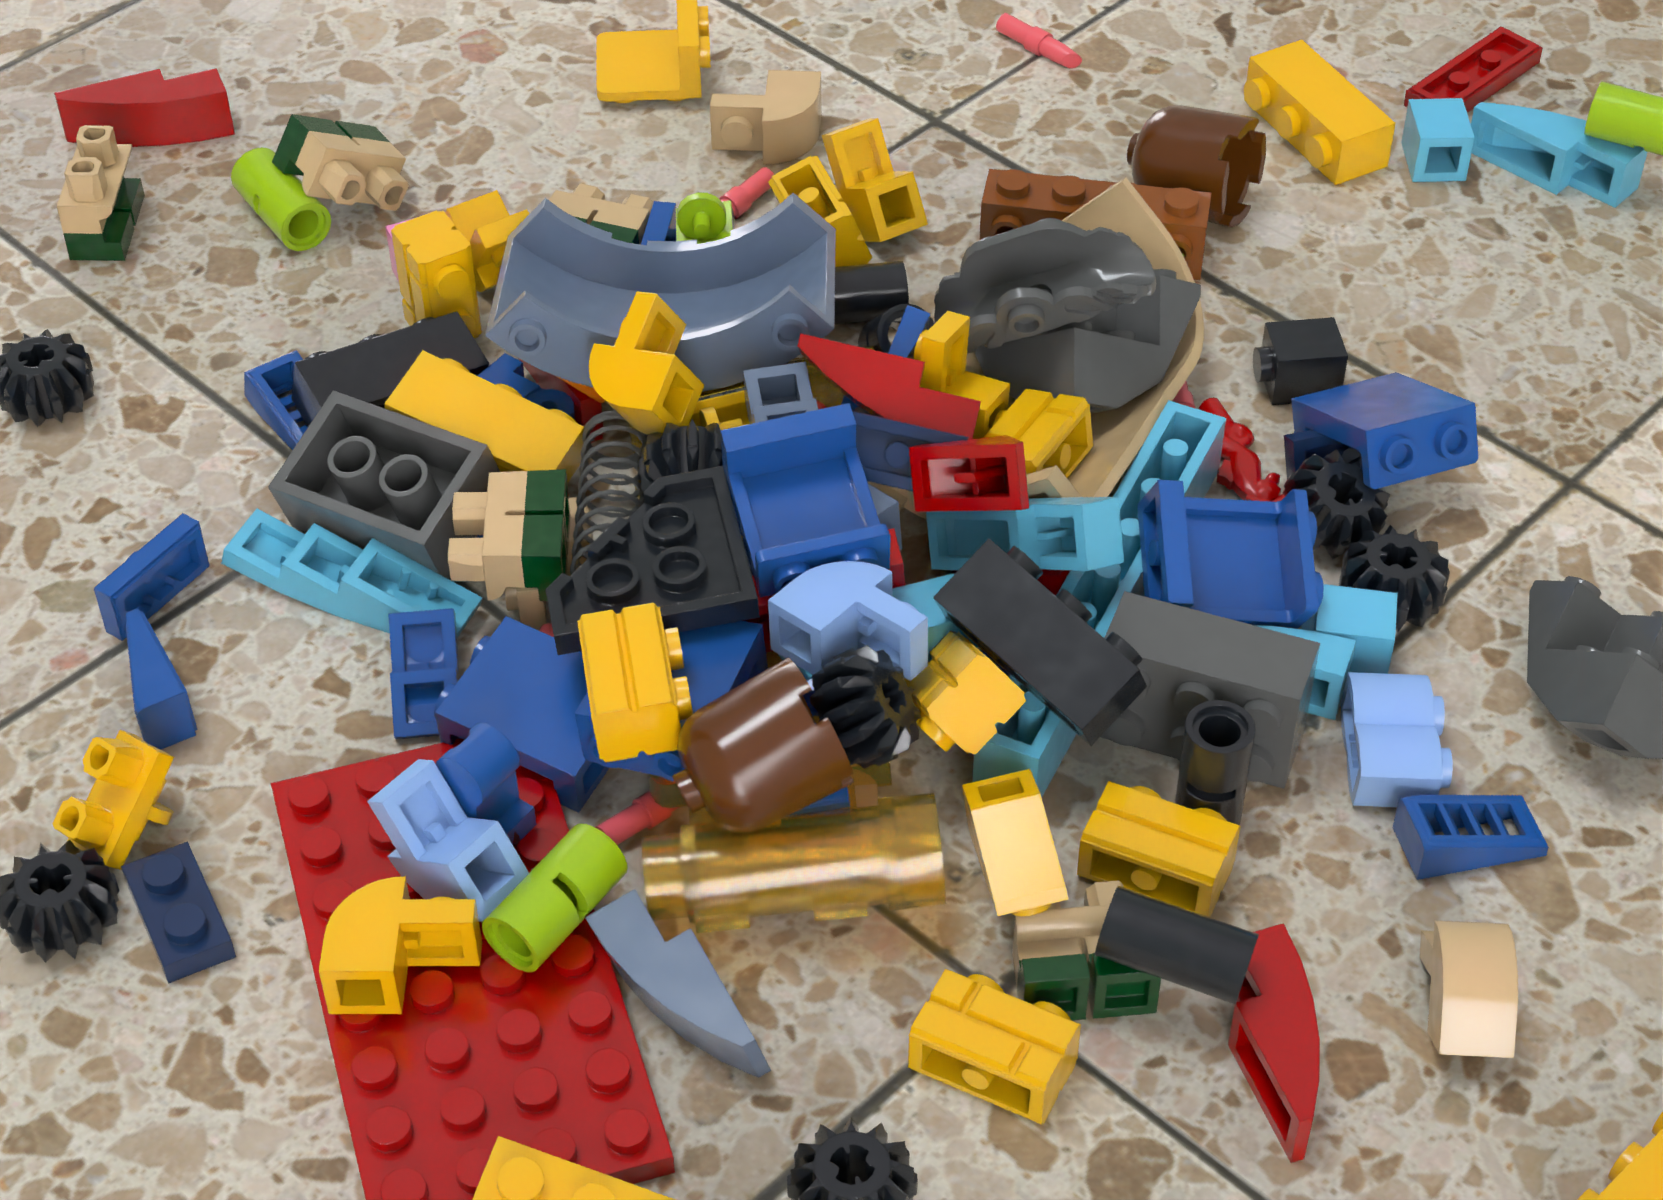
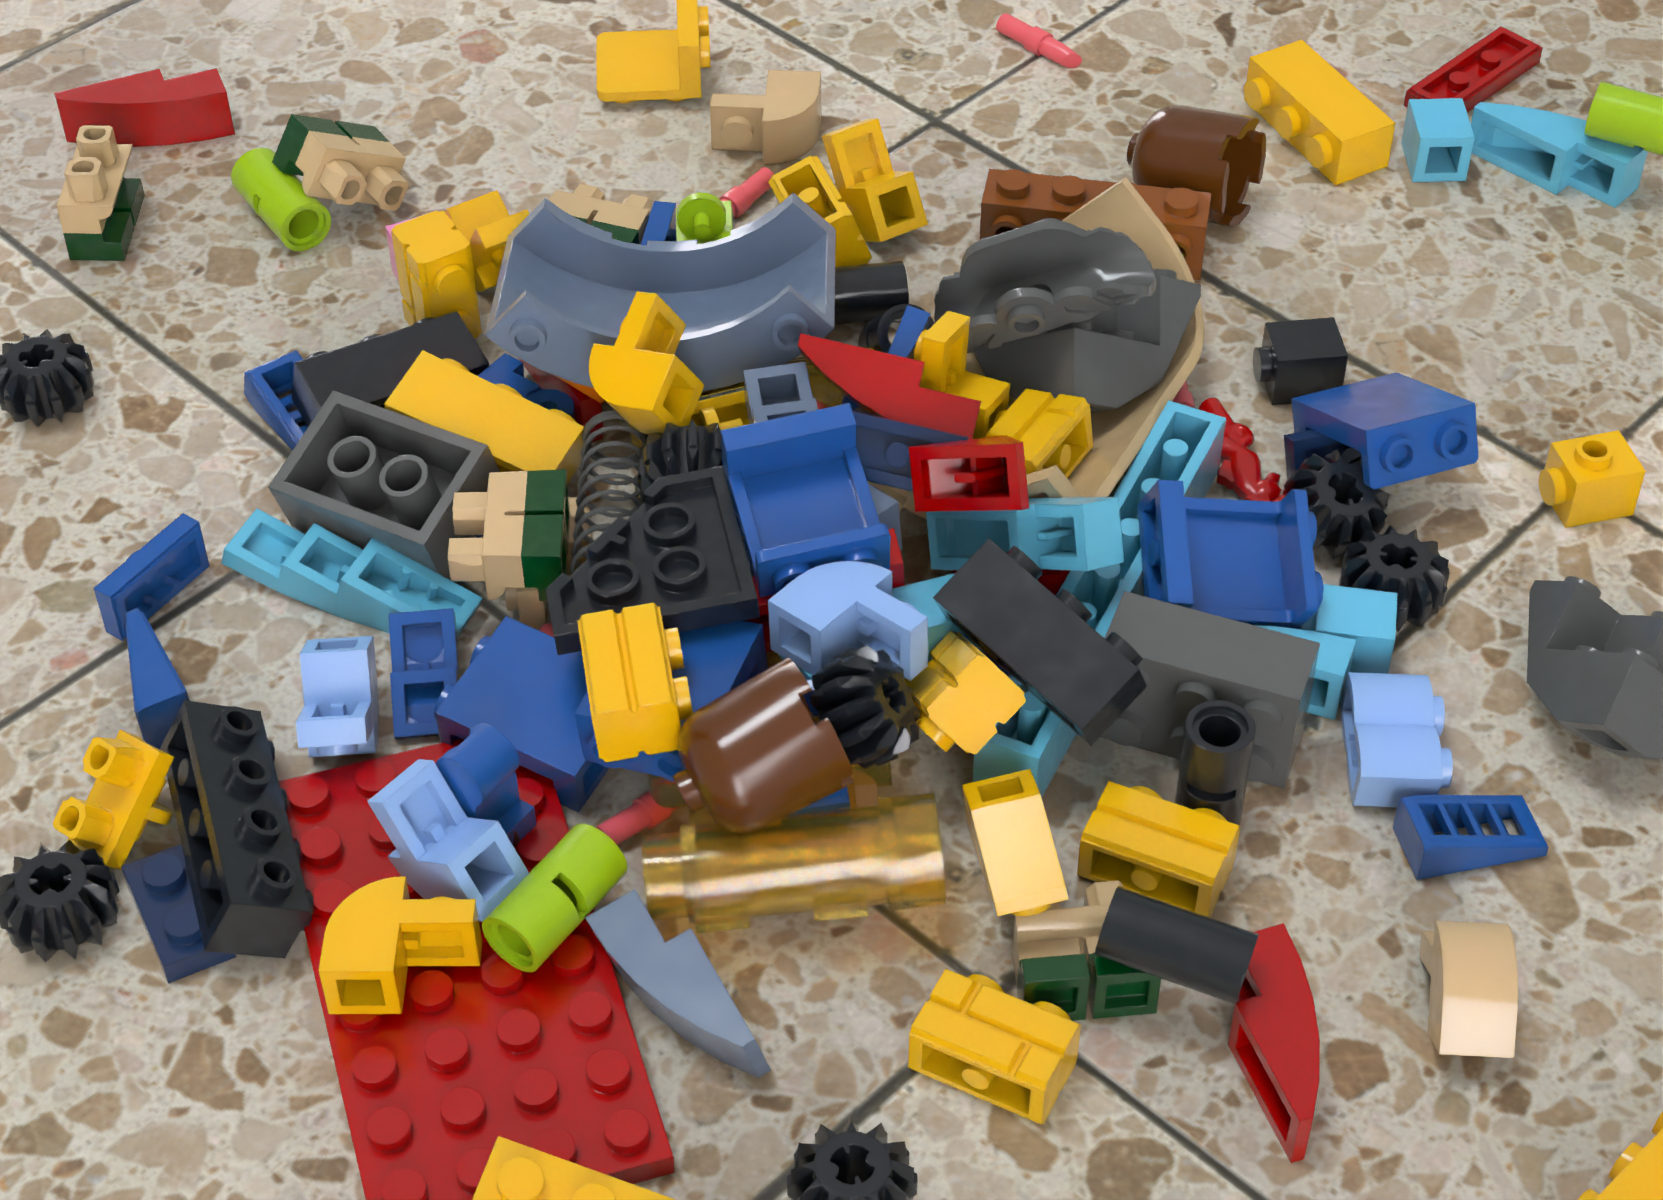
none -> black brick [160,700,314,959]
none -> light blue brick [296,636,379,757]
none -> yellow brick [1538,430,1646,528]

